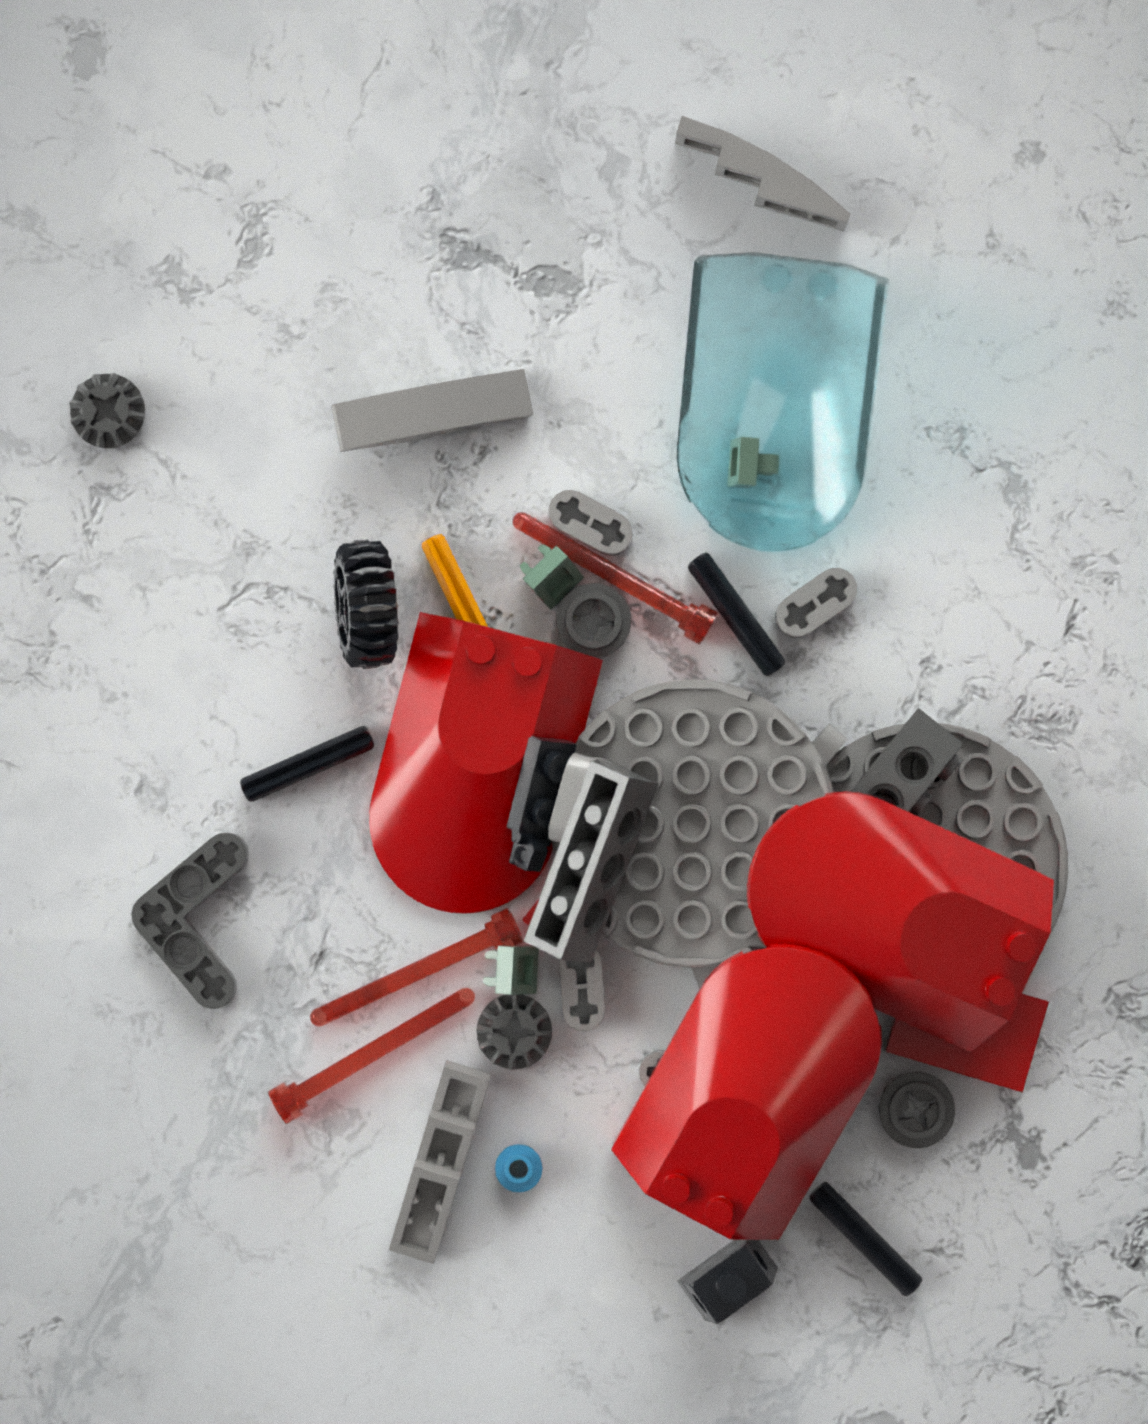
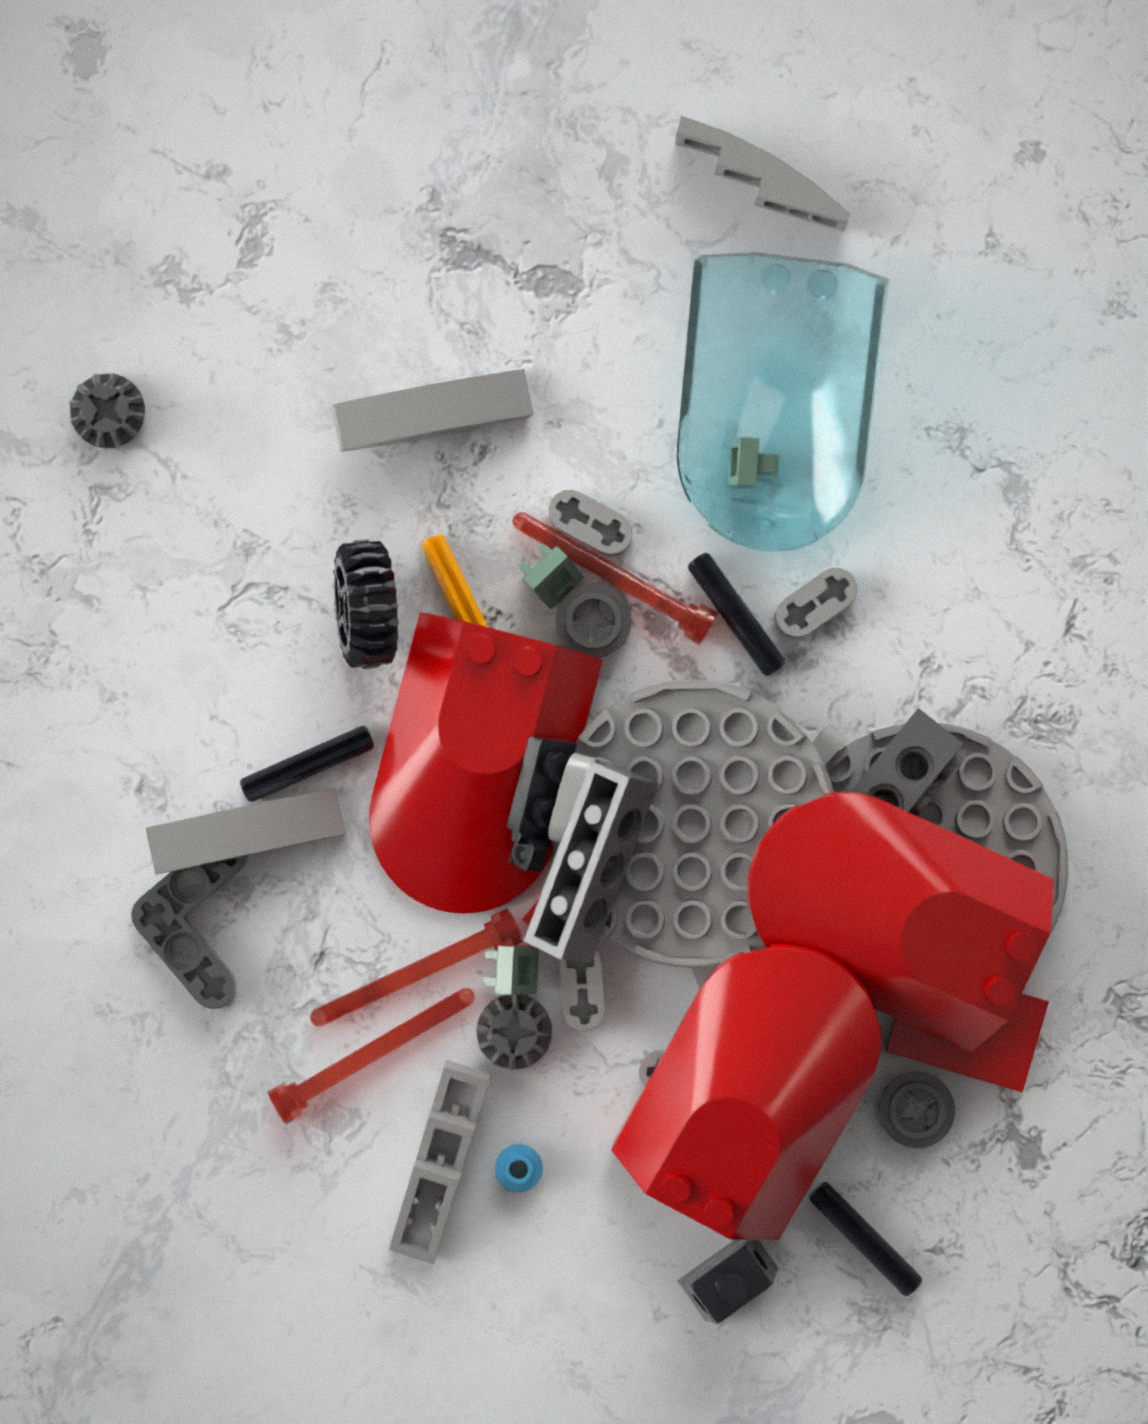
none -> light grey slope [145,788,346,875]

